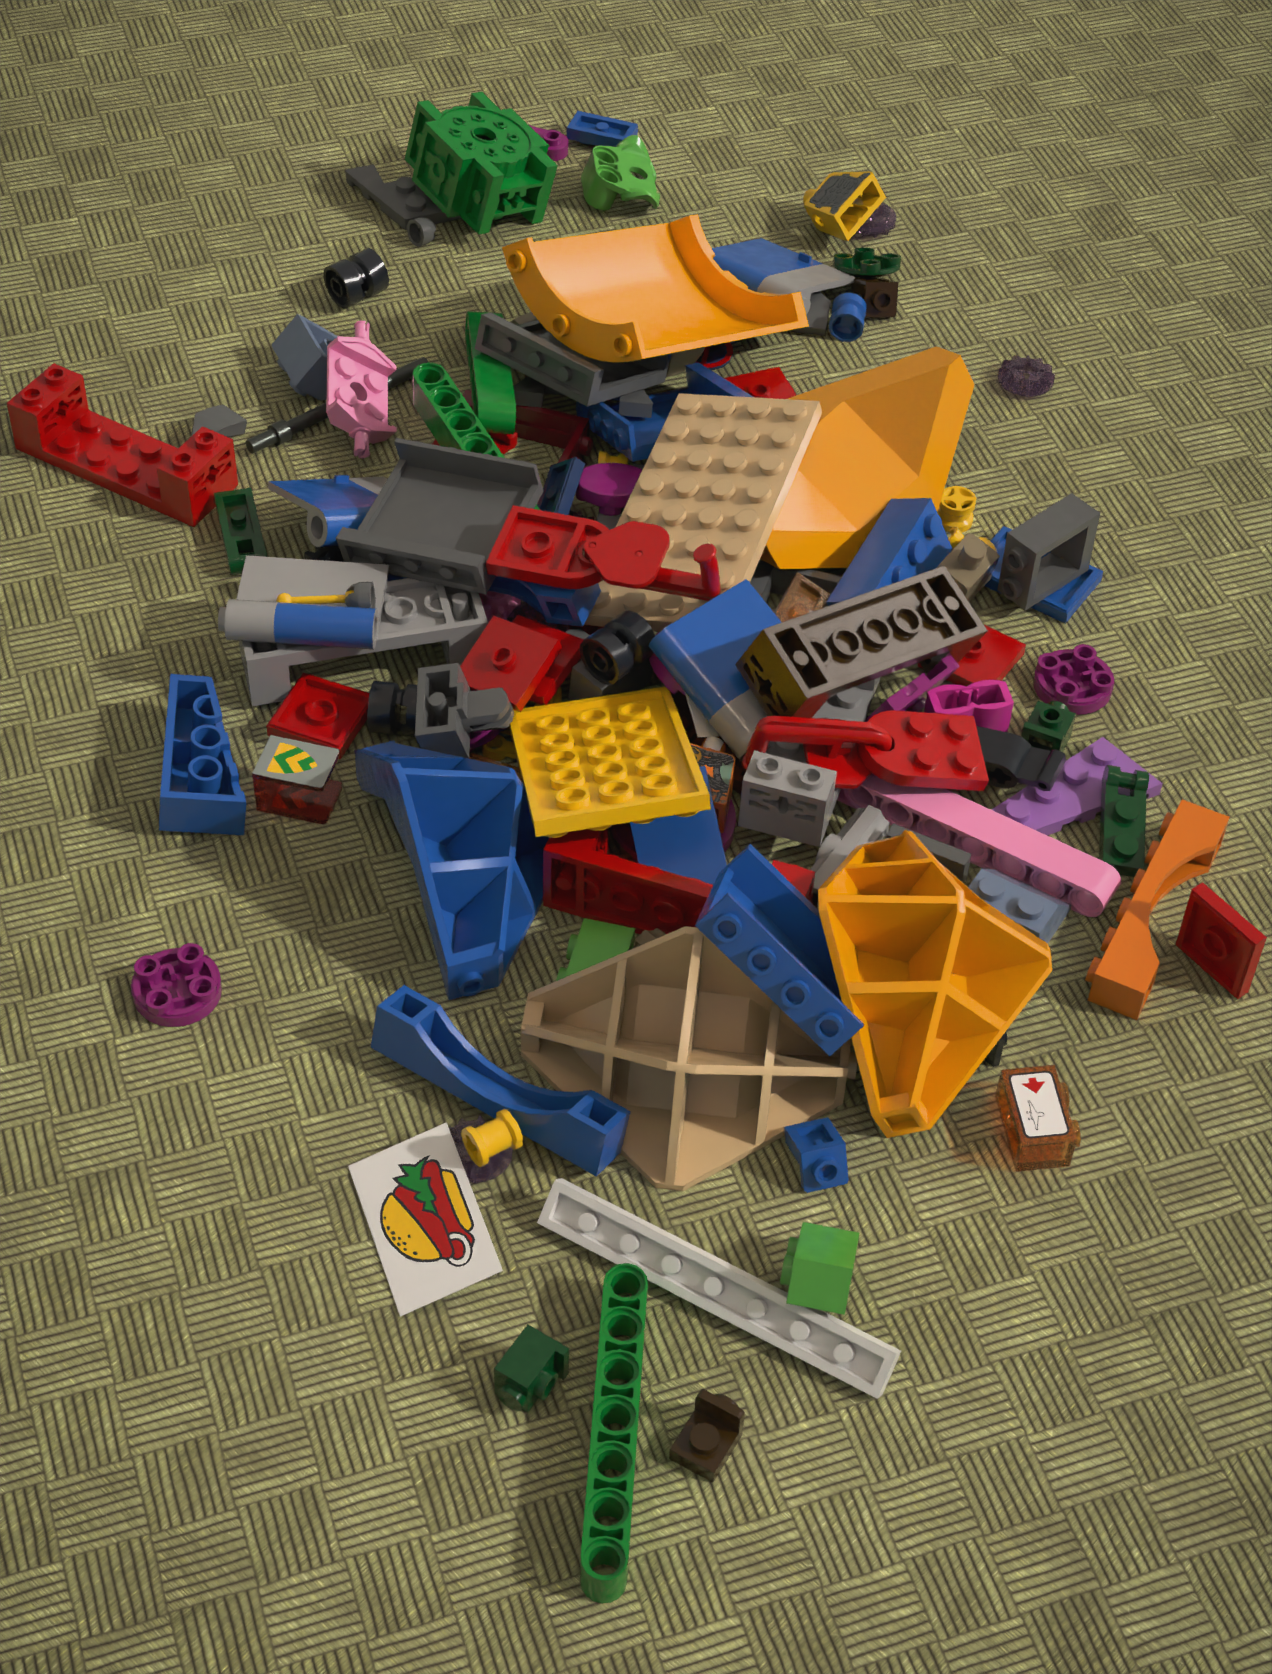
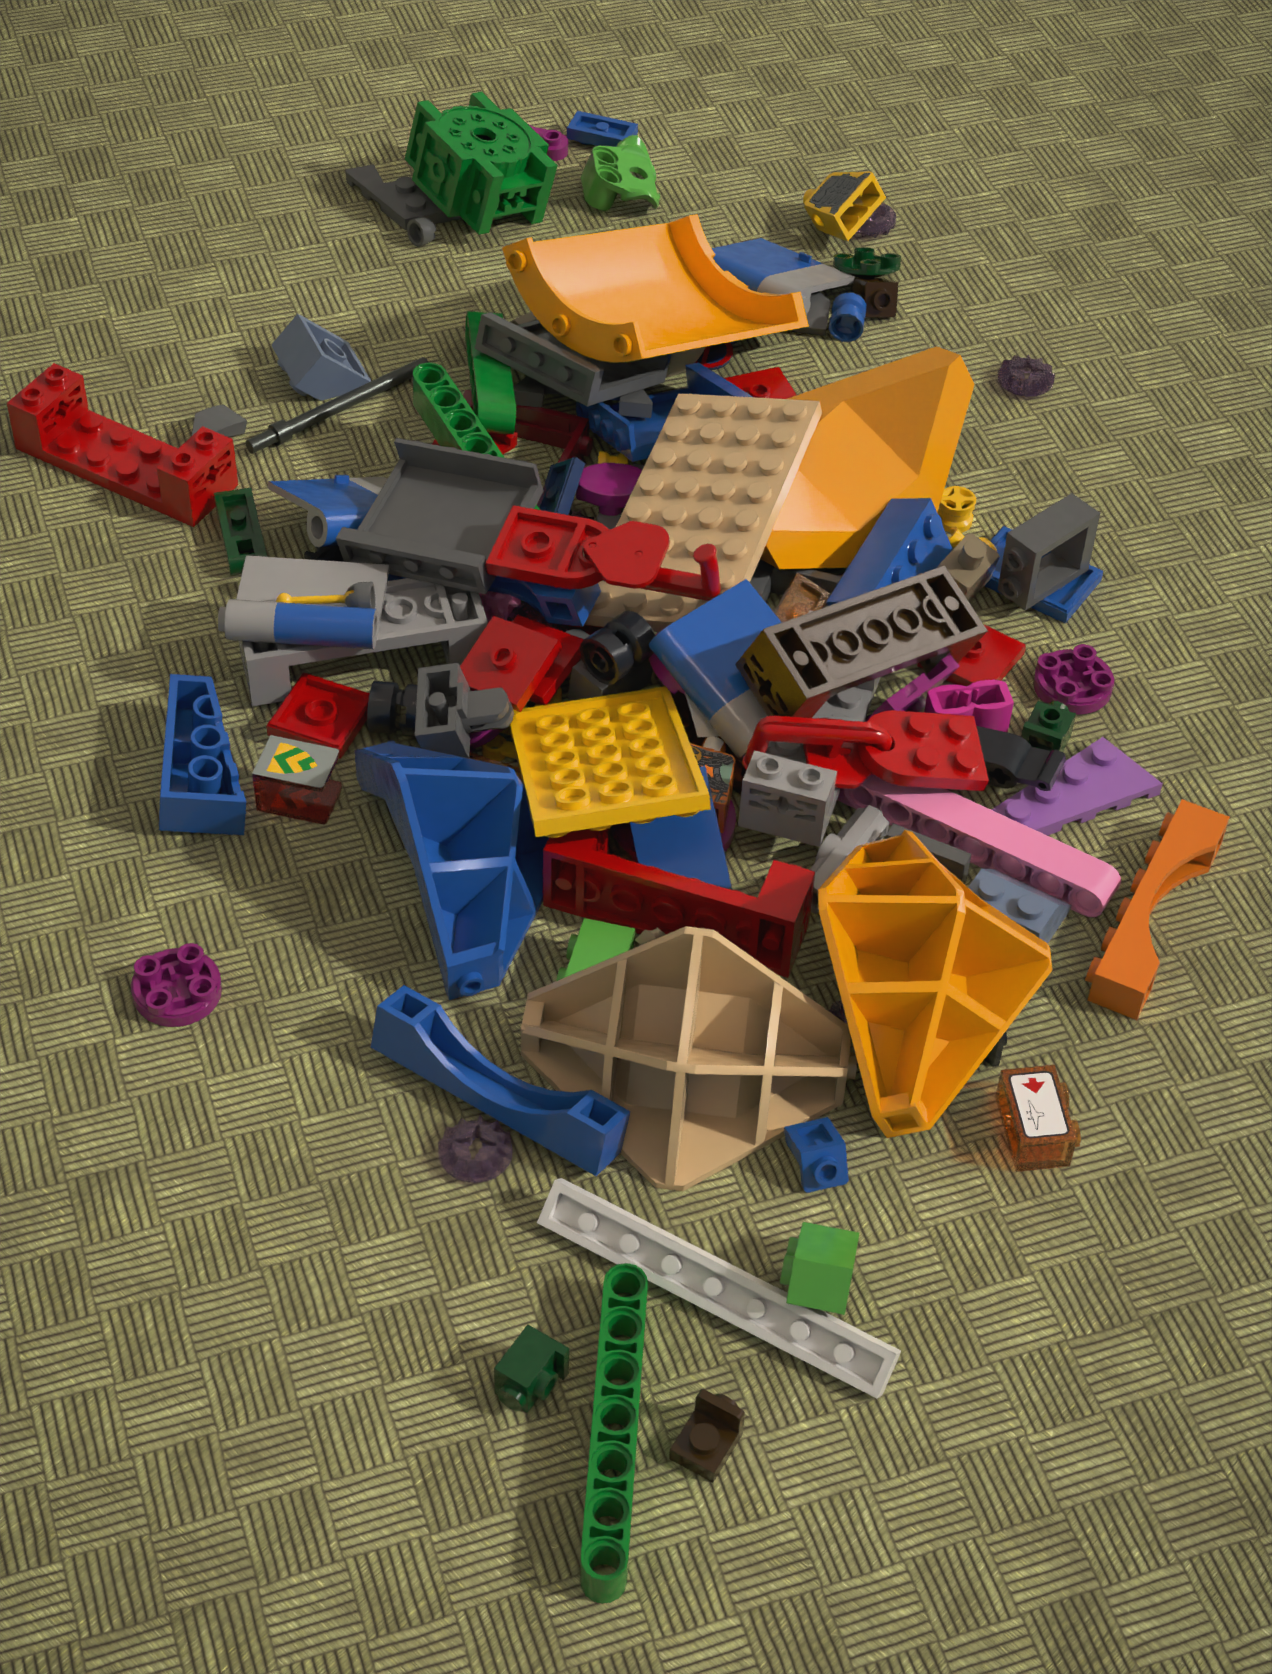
black wheel [323,248,389,309] -> none
bright pink plate [326,321,397,458] -> none
sticker [348,1122,503,1317] -> none
yellow bush [461,1109,523,1167] -> none
blue panel [695,844,864,1056] -> none
dark green plate [1099,765,1149,877] -> none
red plate [1176,882,1267,999] -> none

